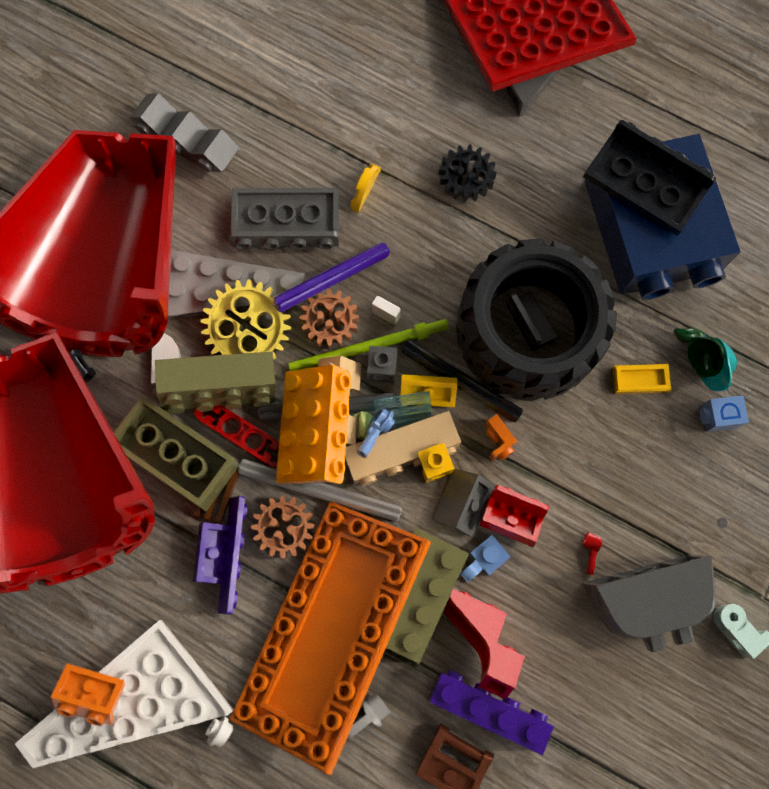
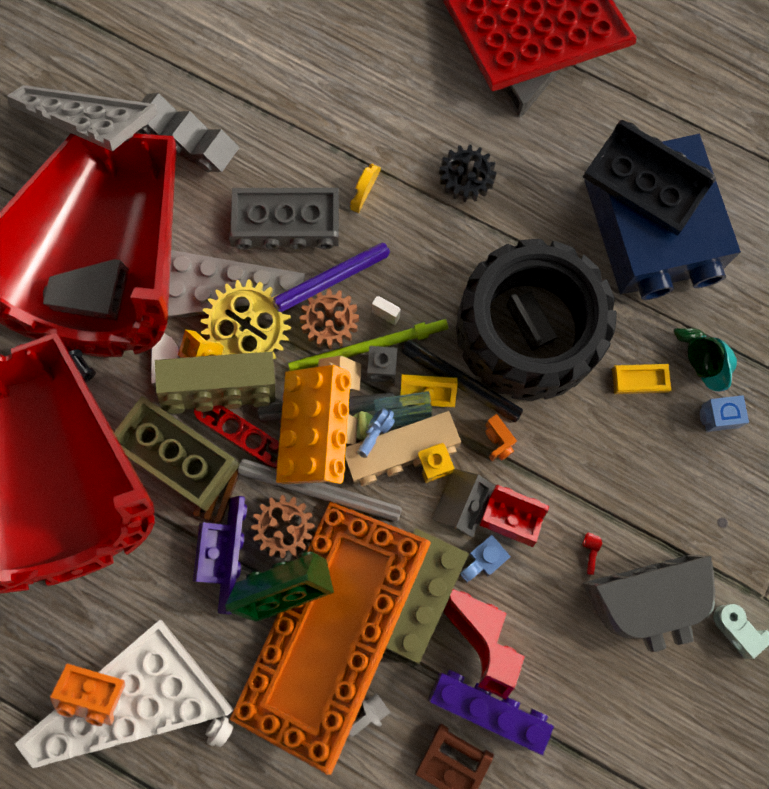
none -> light grey wing [7,85,158,151]
none -> dark grey slope [43,259,129,321]
none -> yellow bracket [178,330,224,358]
none -> dark green slope [225,552,334,622]

